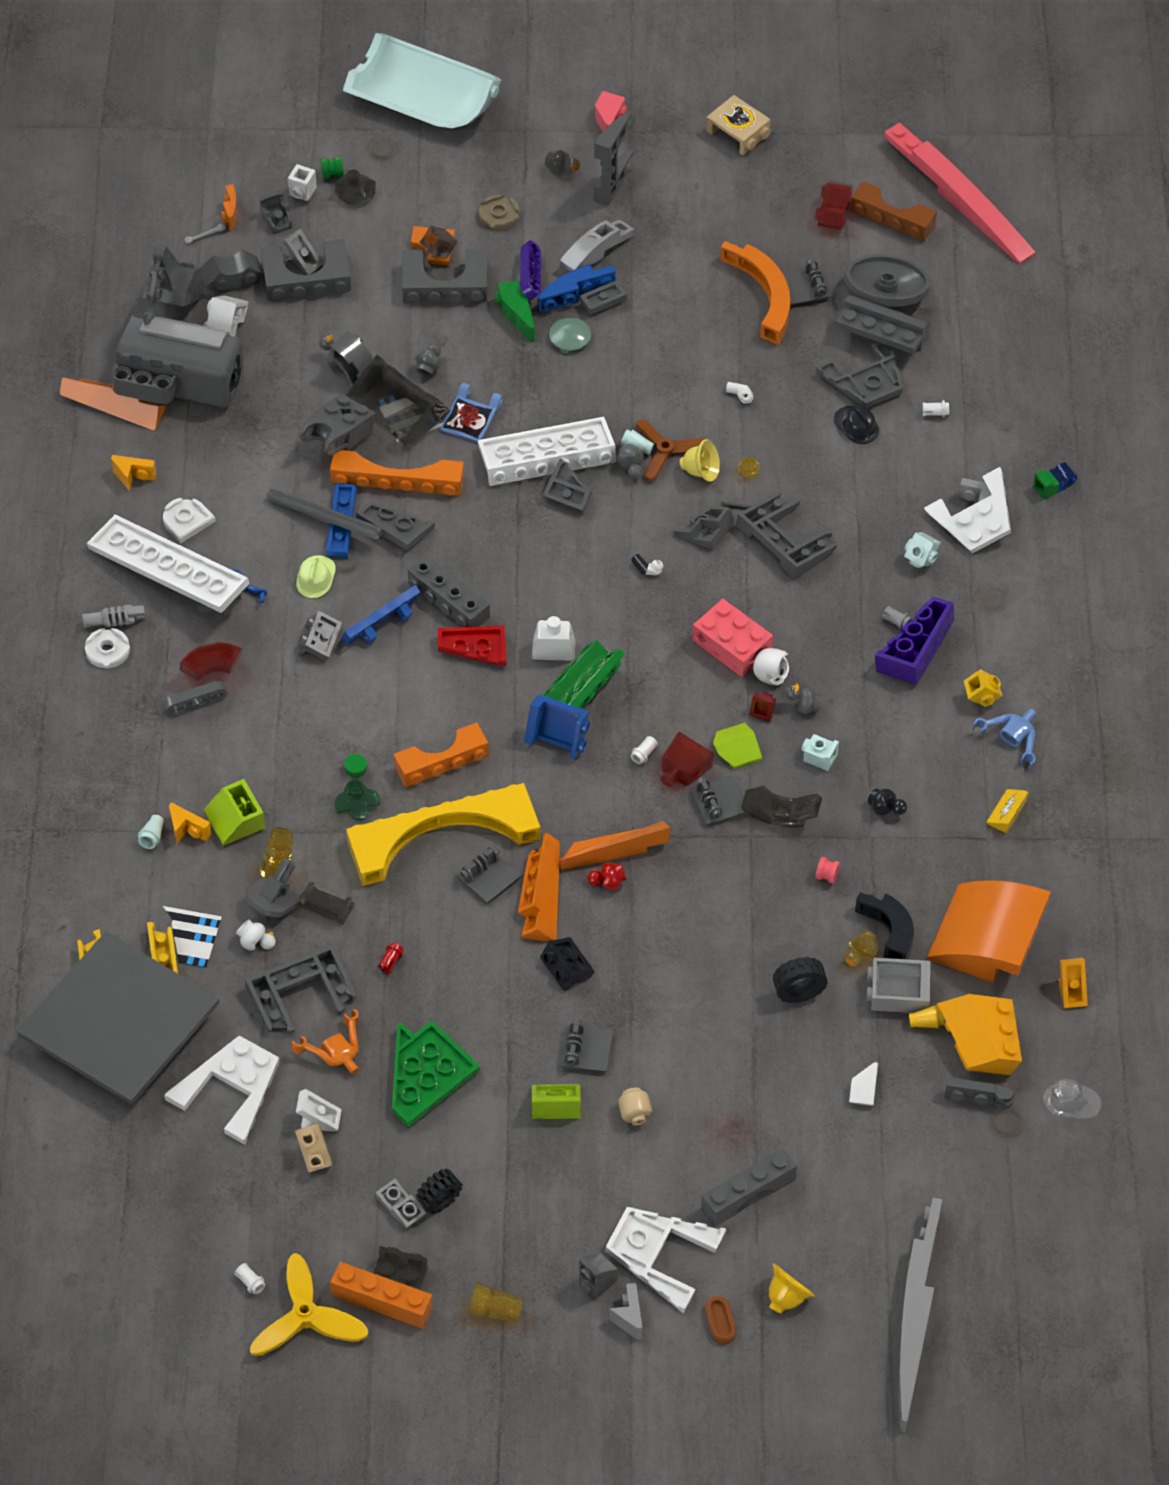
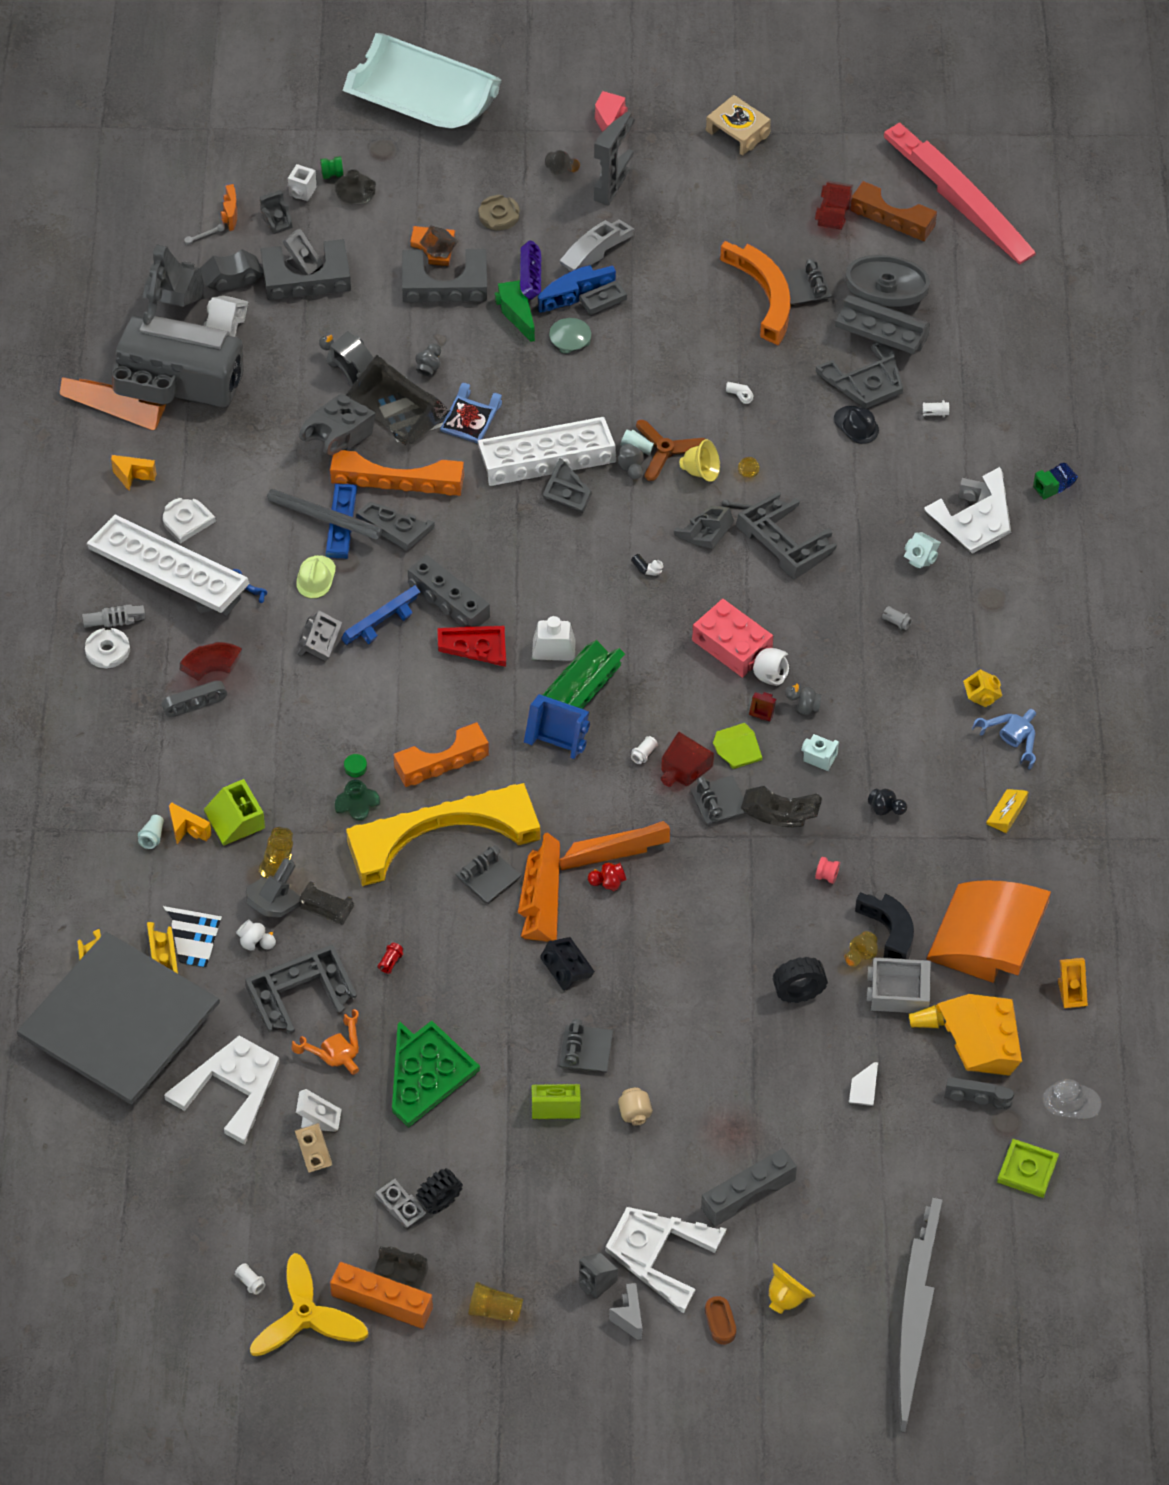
dark purple wedge [875,596,955,684] -> none
none -> lime tile [997,1139,1059,1198]

